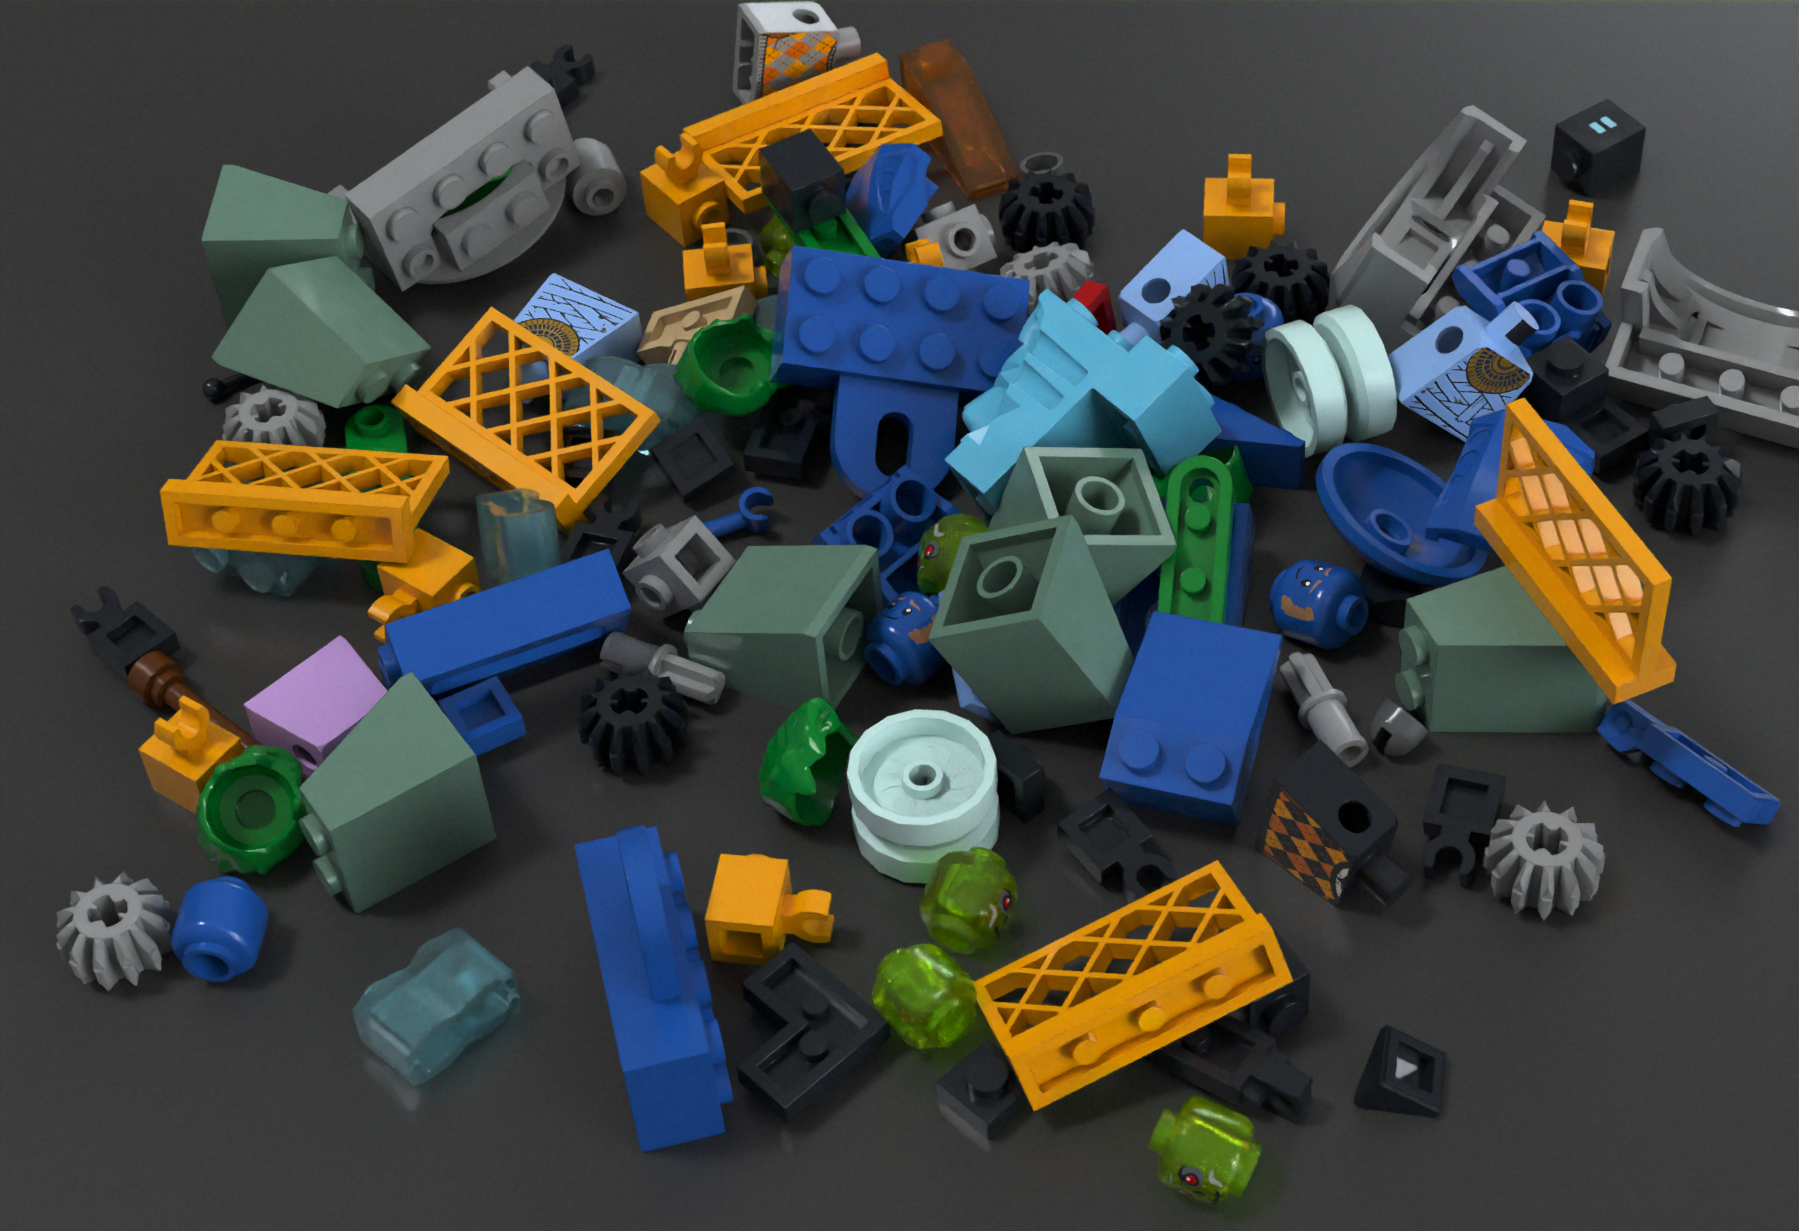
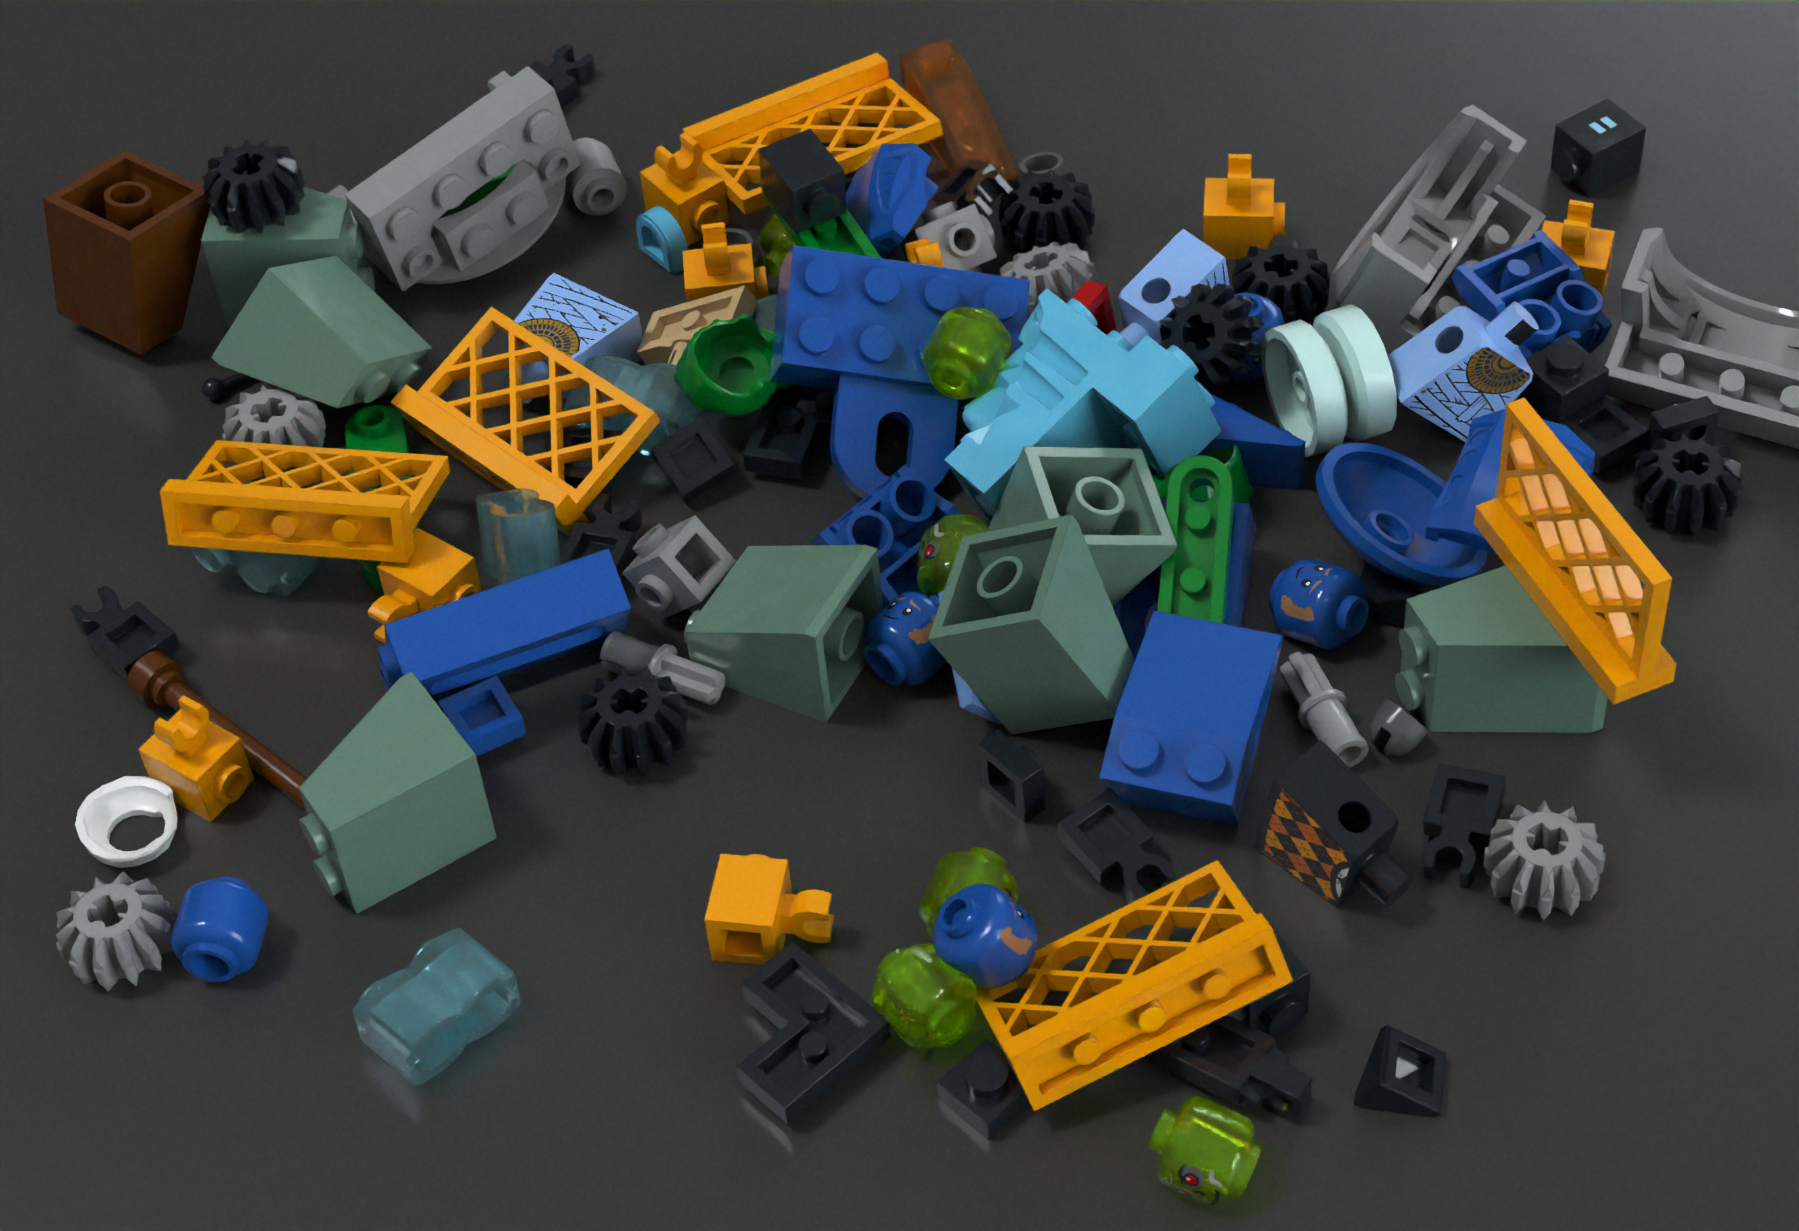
green hair [196,744,307,876] -> none
lavender torso [244,635,387,776] -> none
blue brick [574,824,734,1153] -> none
blue piece [665,487,774,538] -> none
light grey torso [732,1,861,105] -> none
green hair [758,697,858,827] -> none
light aqua wheel [847,709,1000,884] -> none
blue hinge [1597,699,1781,827] -> none
none -> reddish brown slope [43,150,210,355]
none -> white piece [75,776,178,868]
none -> black gear [202,139,305,234]
none -> medium azure tile [636,206,688,275]
none -> clear neon green head [922,307,1013,400]
none -> black plate [932,159,1013,217]
none -> blue head [932,883,1038,989]

